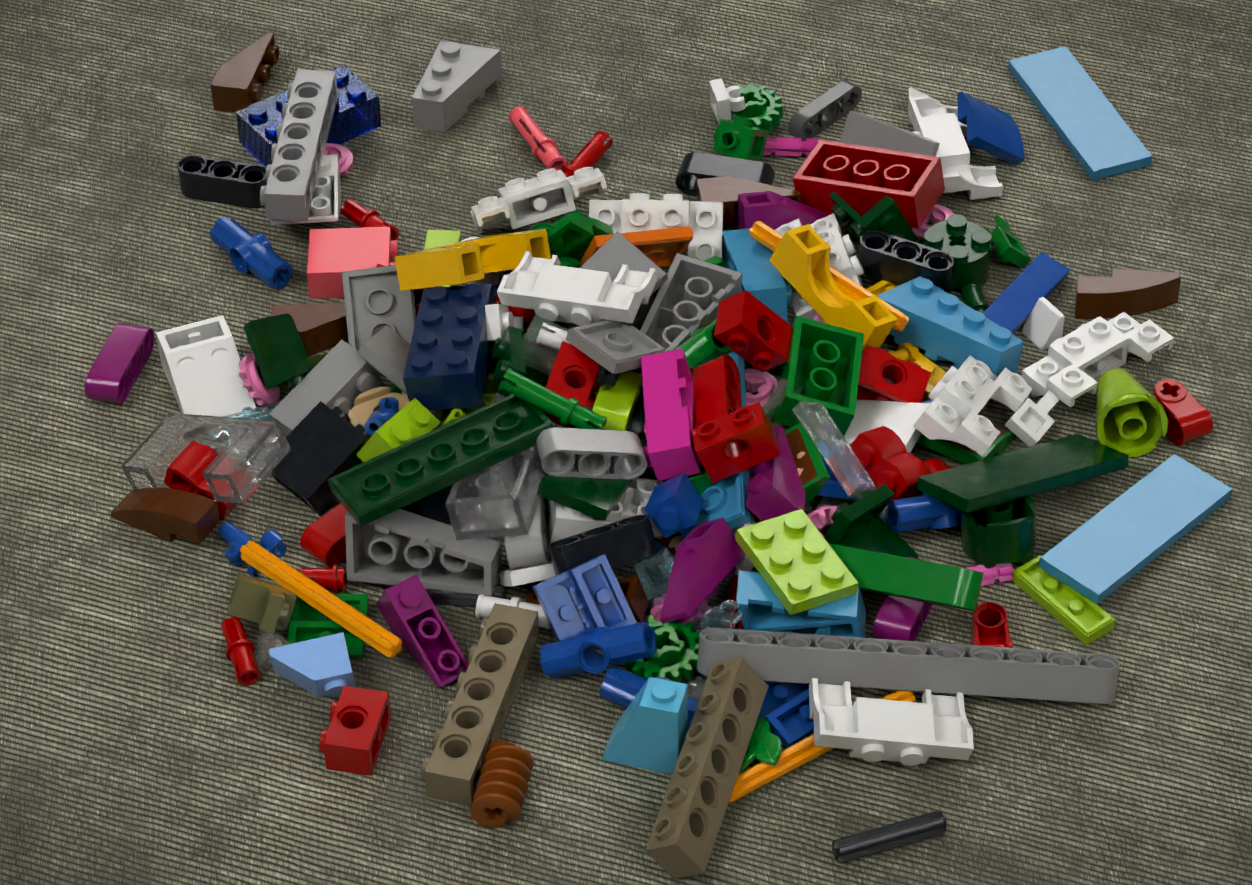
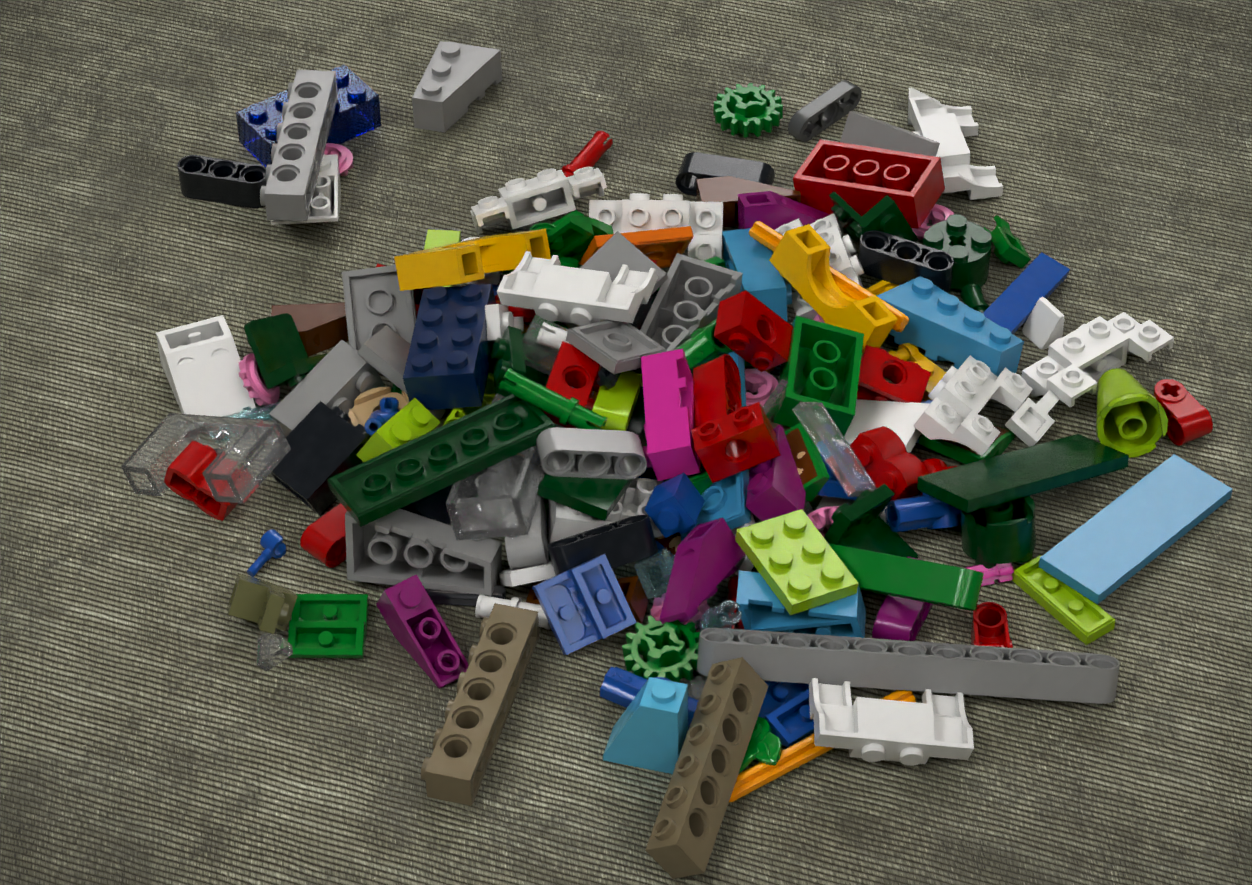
magenta beam [85,322,155,404] -> none
reddish brown slope [111,487,220,544] -> none
blue piece [210,216,293,290] -> none
reddish brown slope [211,32,280,114] -> none
blue arm [218,521,253,565] -> none
red axle [221,616,261,686] -> none
light orange axle [240,541,403,658] -> none
light blue slope [269,632,356,697] -> none
red pin [300,564,347,594] -> none
coral brick [307,227,398,299] -> none
red brick [319,686,391,776] -> none
red axle [340,199,399,240] -> none
dark orange piece [470,741,534,828] -> none
coral pin [508,106,567,171] -> none
blue piece [540,622,657,679] -> none
white tile [709,78,745,124] -> none
green brick [713,115,769,162] -> none
dark pink axle [762,137,819,157] -> none
black axle [832,811,947,863] -> none
blue slope [957,91,1024,166] -> none
dark azure tile [1008,46,1152,180] -> none
reddish brown slope [1075,268,1181,319] -> none

